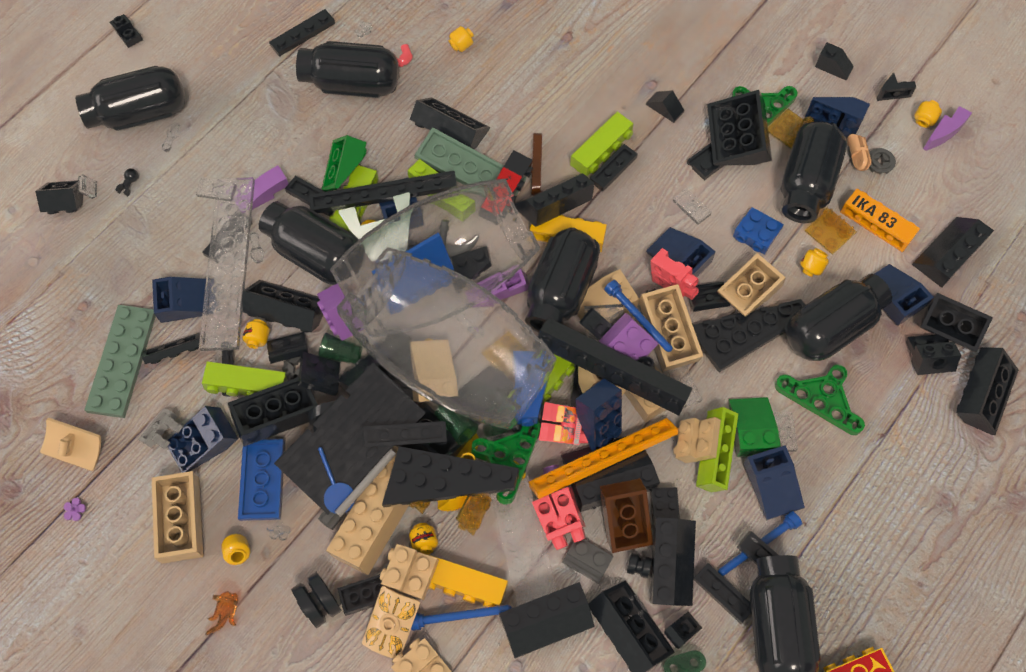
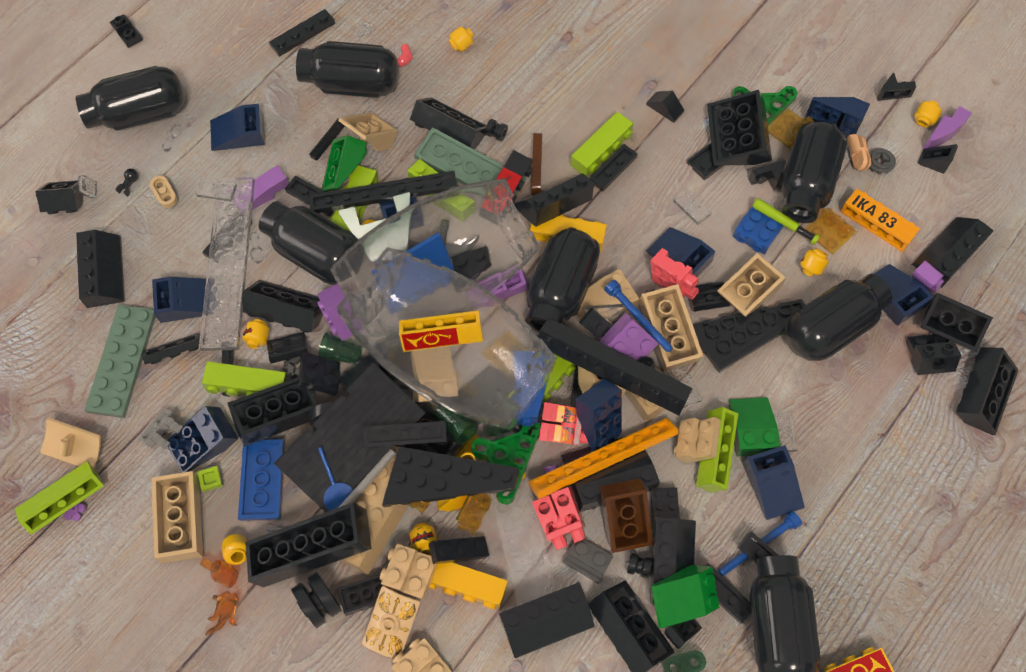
blue piece [411,605,512,631] -> none
green beam [775,365,865,435] -> none
black slope [815,42,854,81] -> none
none -> lime brick [14,461,104,535]
none -> black slope [76,230,125,308]
none -> tan plate [150,176,177,208]
none -> lime plate [197,466,223,493]
none -> clear orange piece [200,558,239,589]
none -> dark blue slope [210,103,265,151]
none -> black brick [245,502,372,587]
none -> black axle [309,118,345,161]
none -> tan slope [338,112,398,151]
none -> yellow brick [399,310,483,352]
none -> black plate [428,536,490,564]
none -> black wheel [485,119,508,142]
none -> green slope [651,564,720,628]
none -> black slope [748,159,786,190]
none -> lime piece [752,198,820,245]
none -> medium lavender brick [912,260,944,293]
none -> black slope [918,144,958,174]

